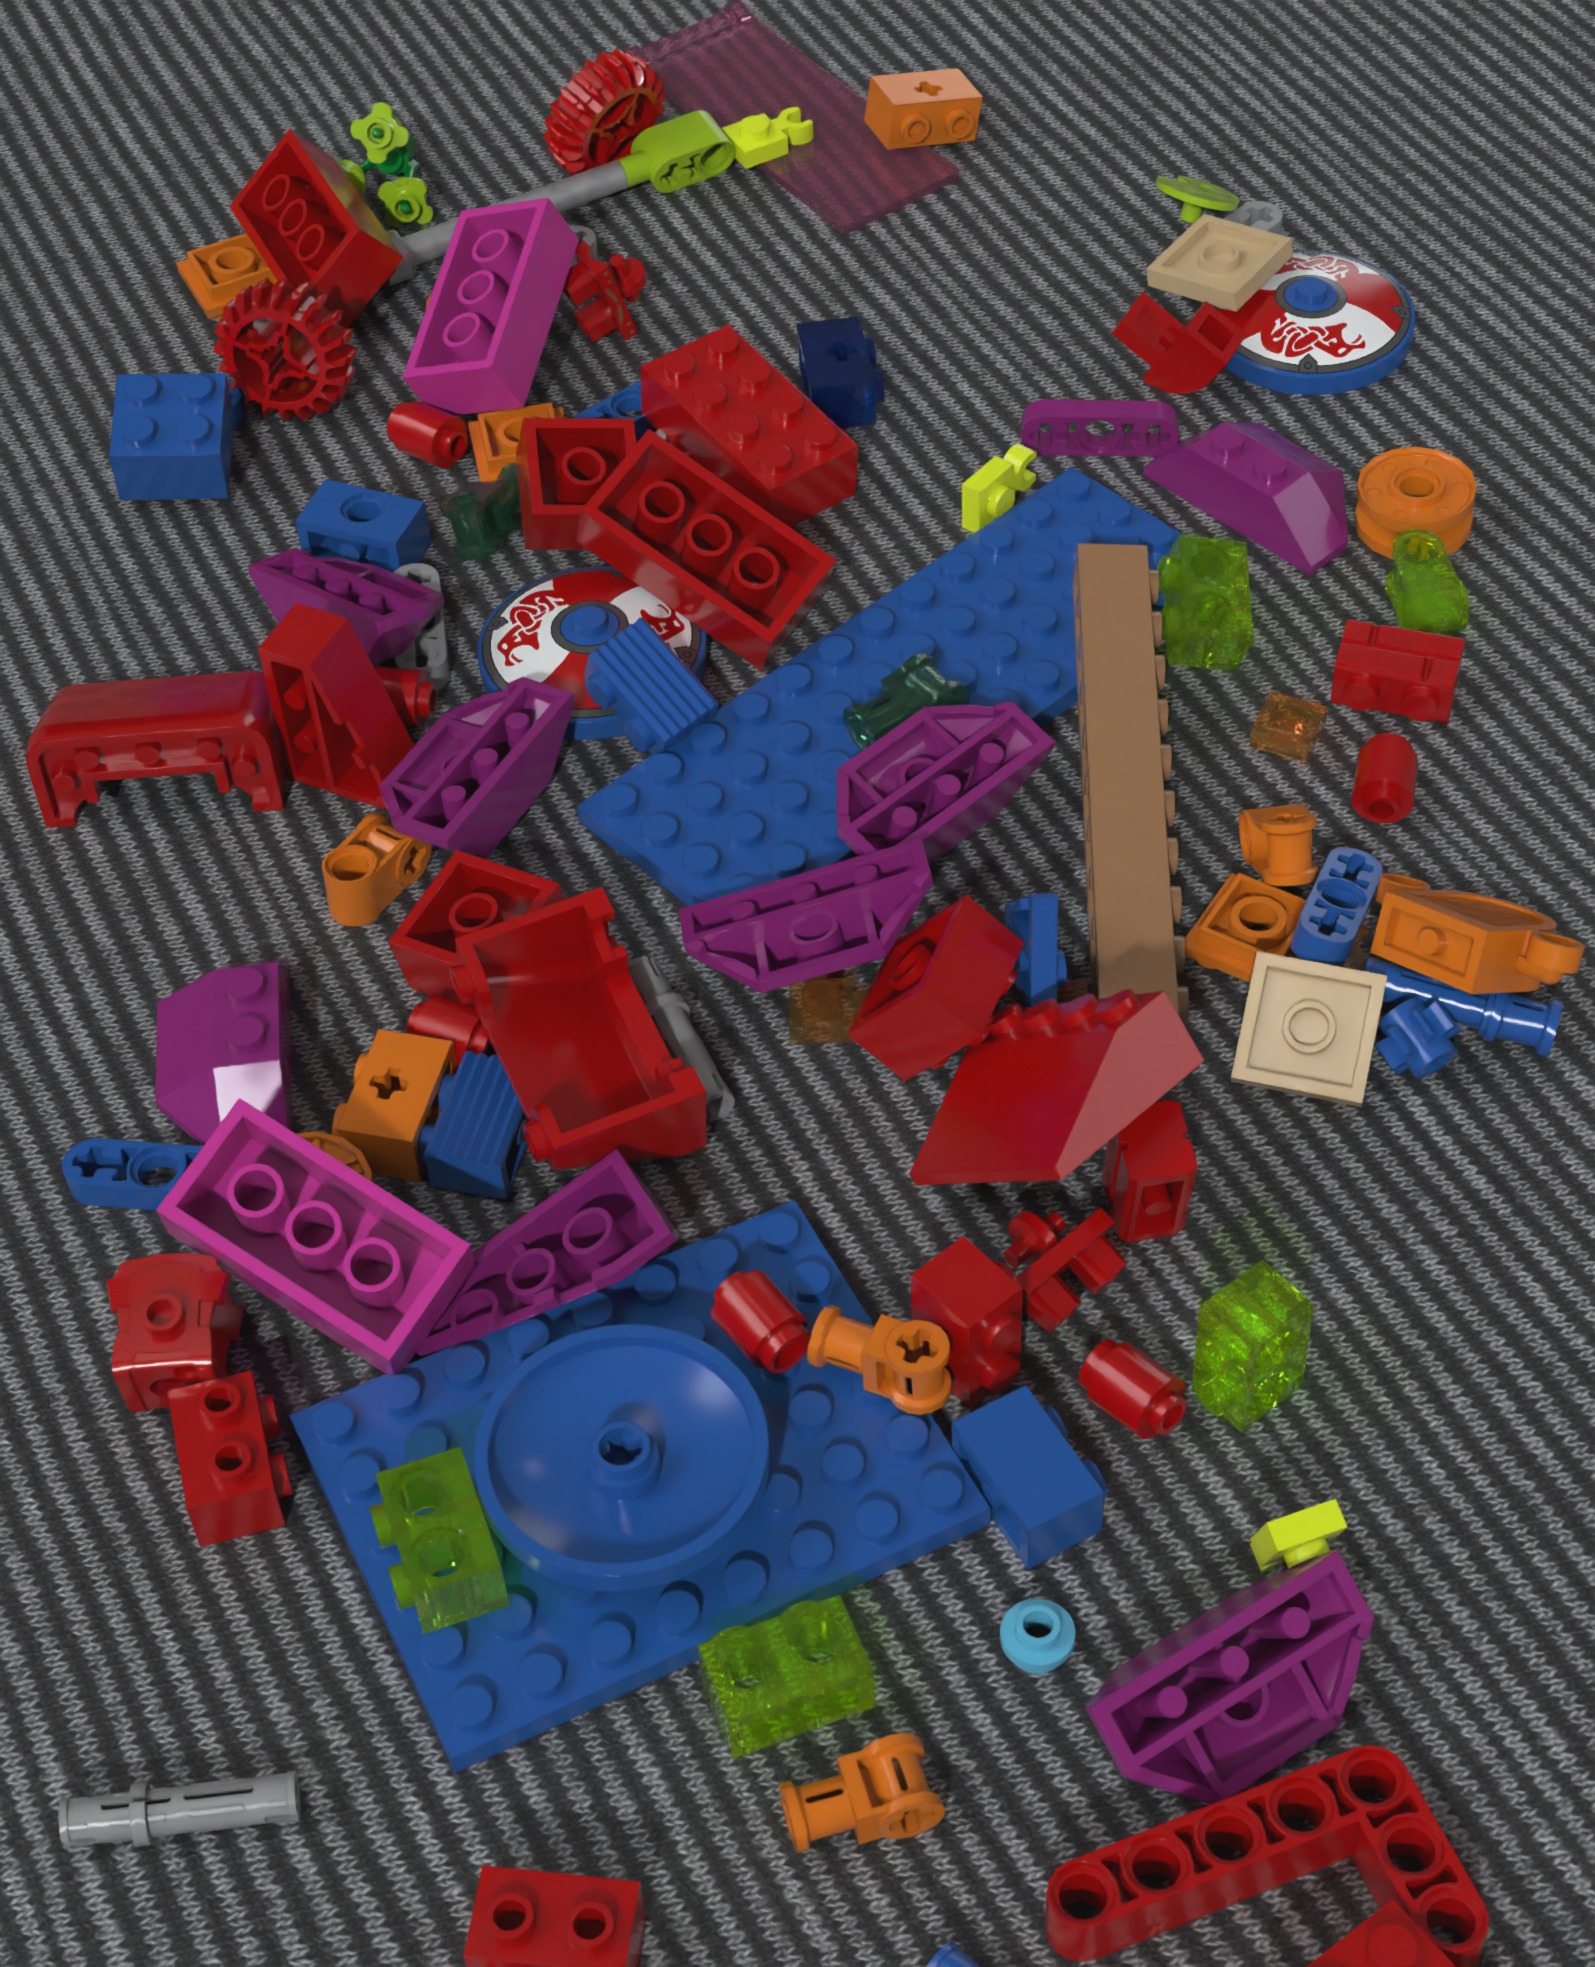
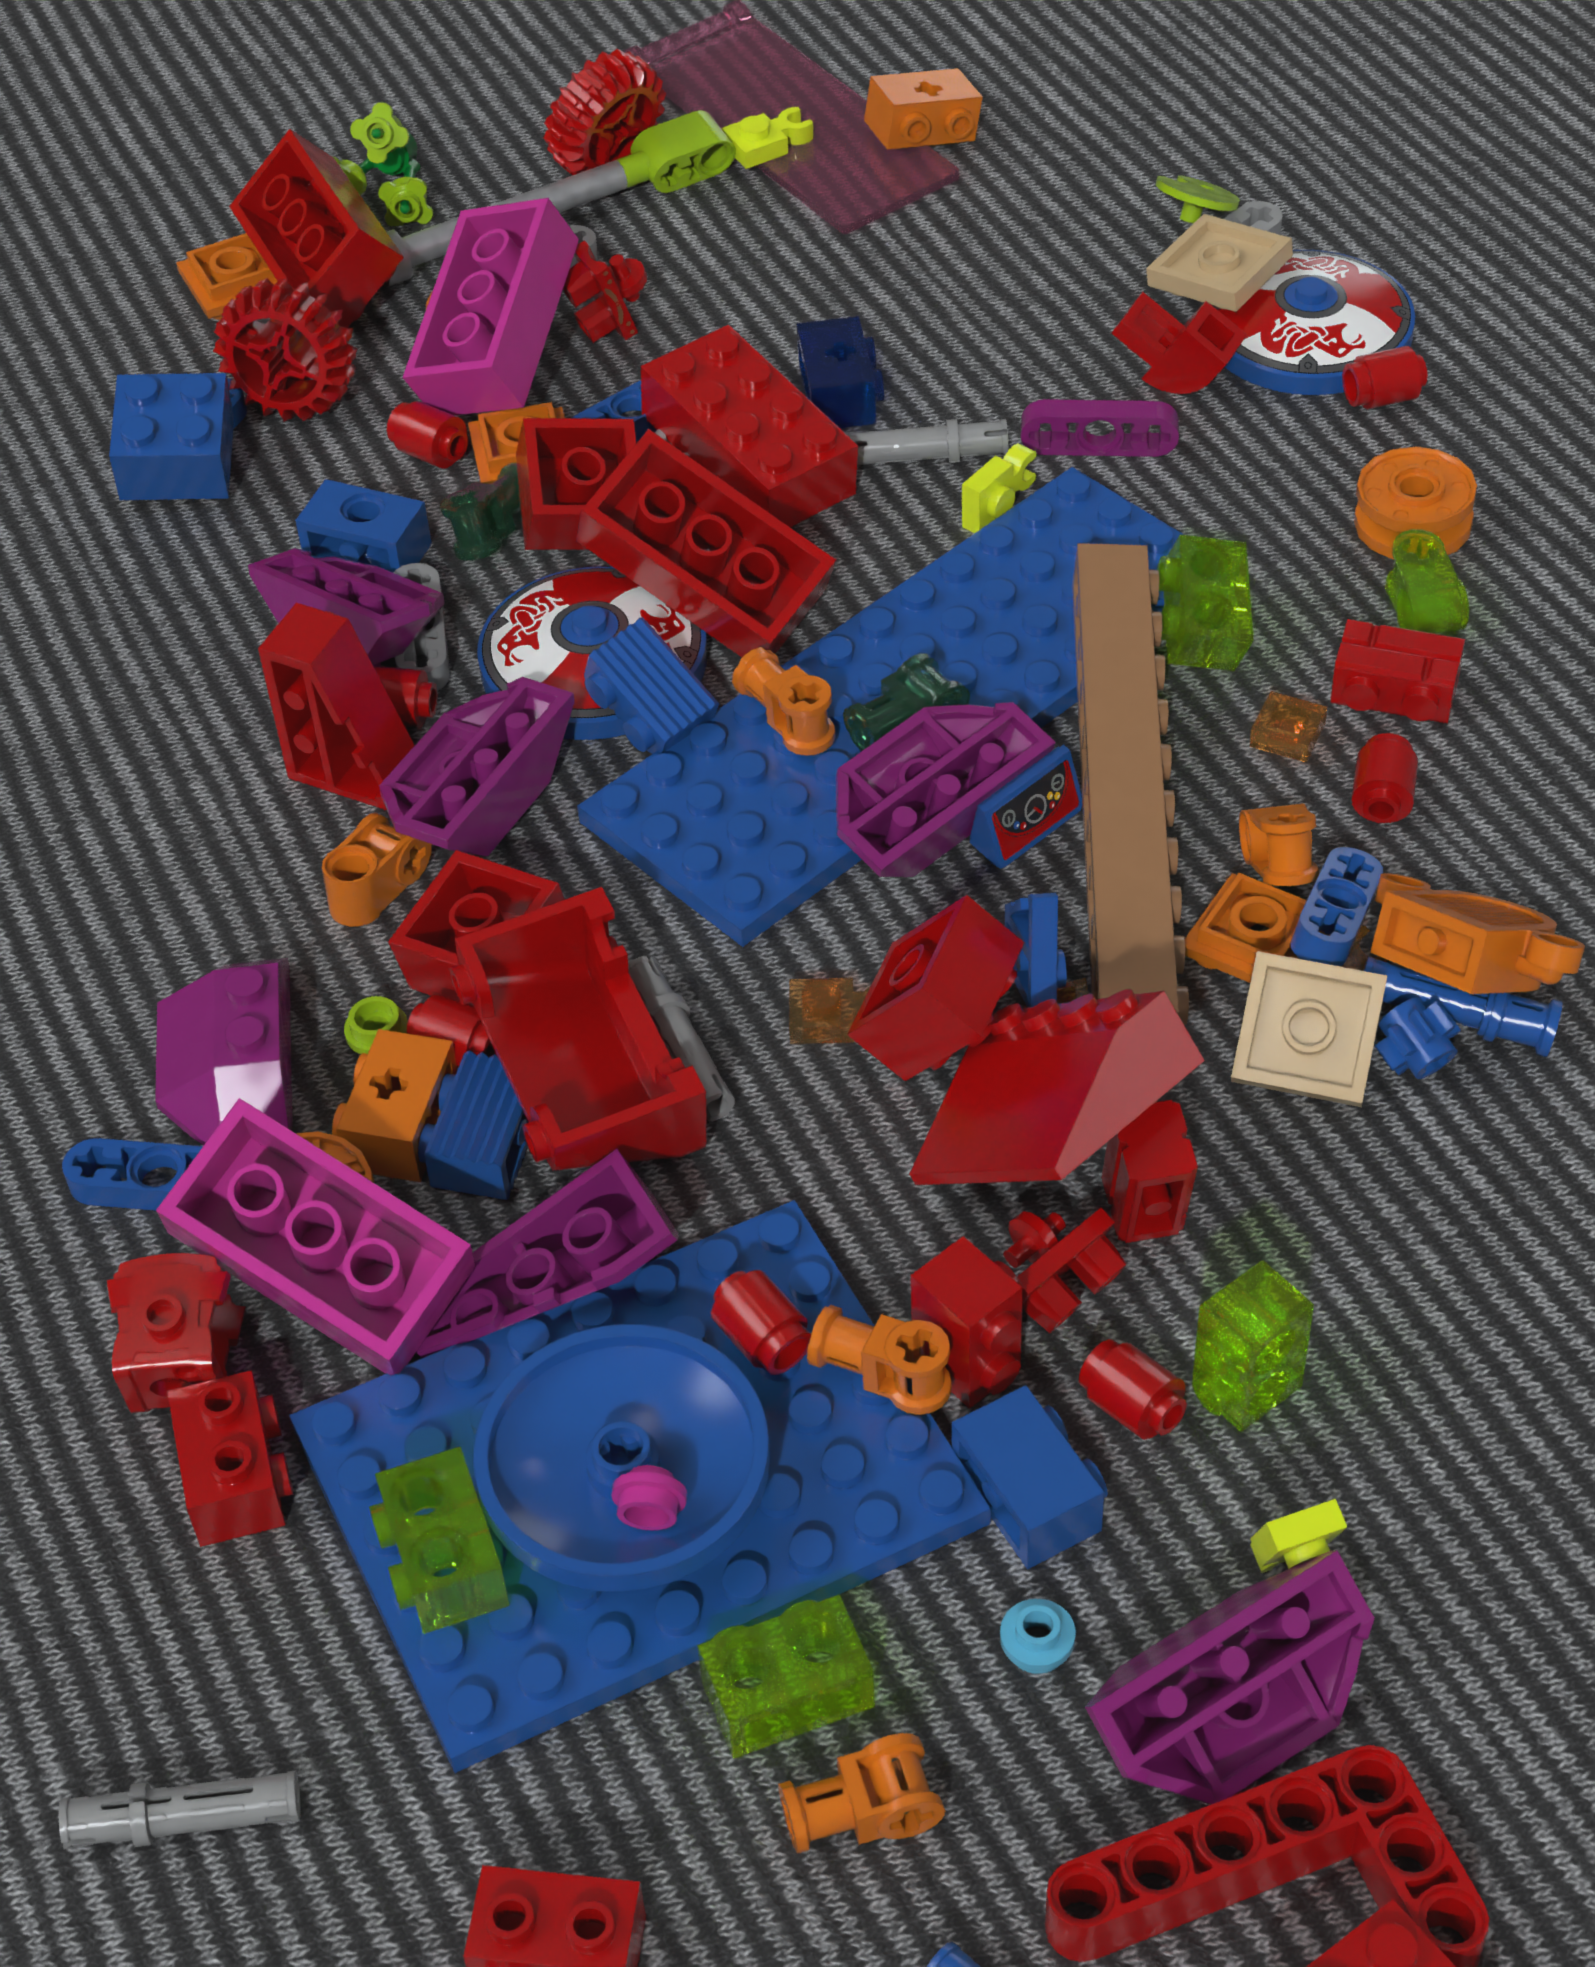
red windscreen [26,671,286,828] -> none
magenta wedge [679,838,933,993] -> none
magenta wedge [1143,422,1348,576] -> none
none -> lime plate [344,996,408,1054]
none -> dark pink plate [611,1465,687,1530]
none -> orange connector [732,647,836,756]
none -> light grey pin [844,419,1009,465]
none -> slope [969,744,1083,869]
none -> red brick [1342,346,1427,409]

